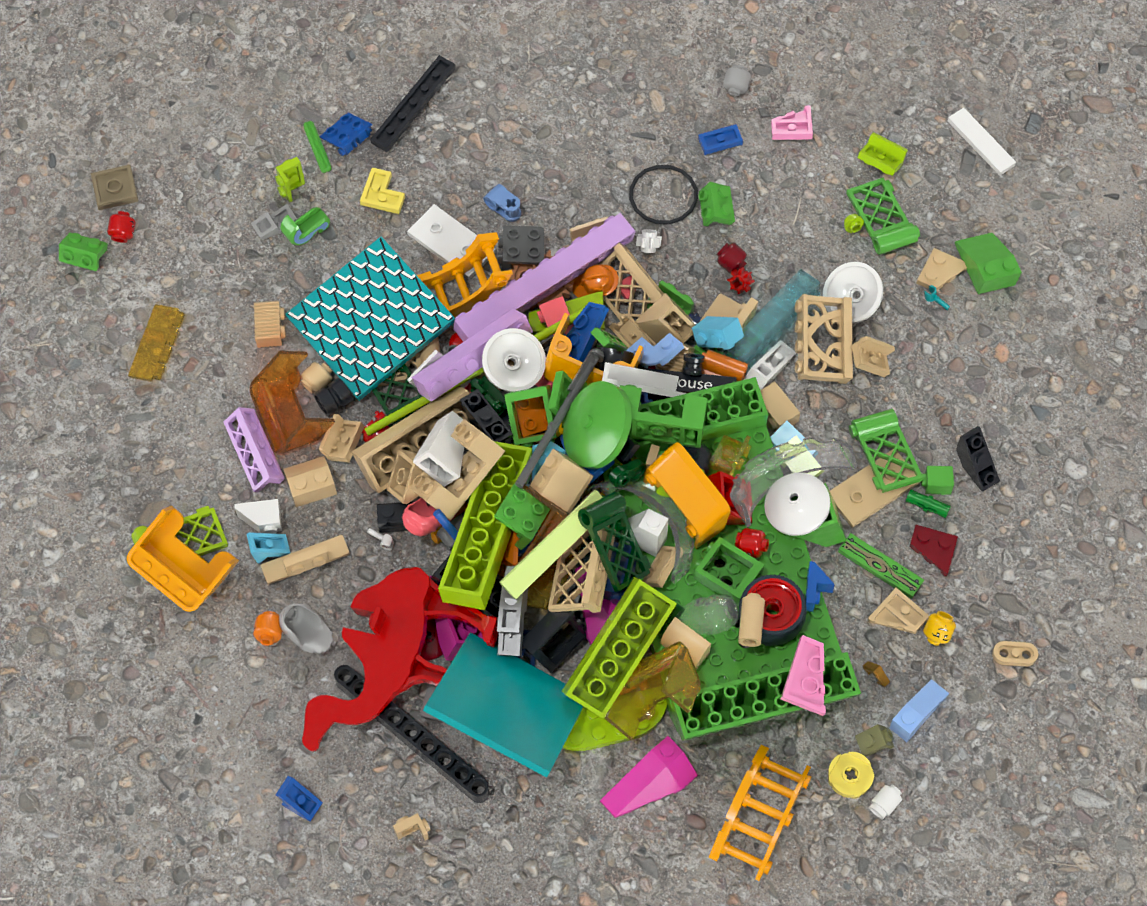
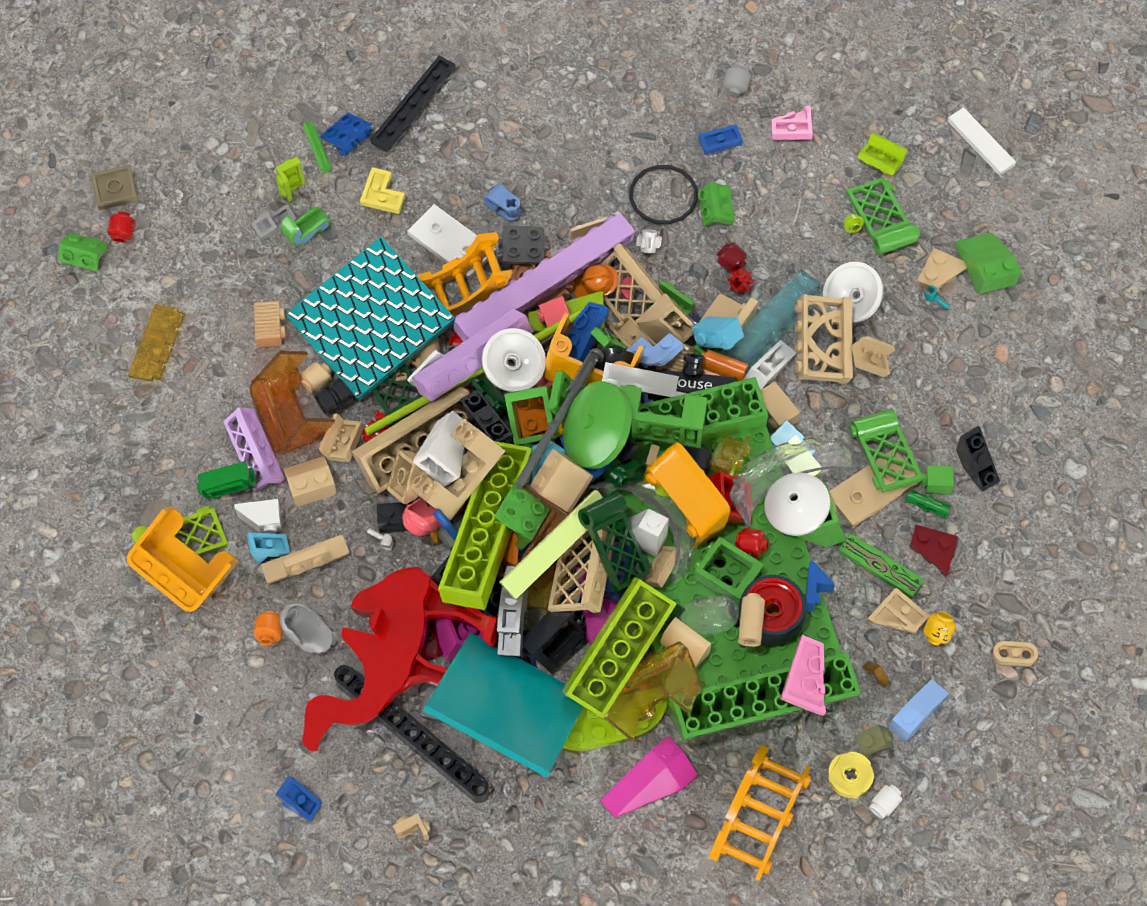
none -> green window [197,461,257,501]

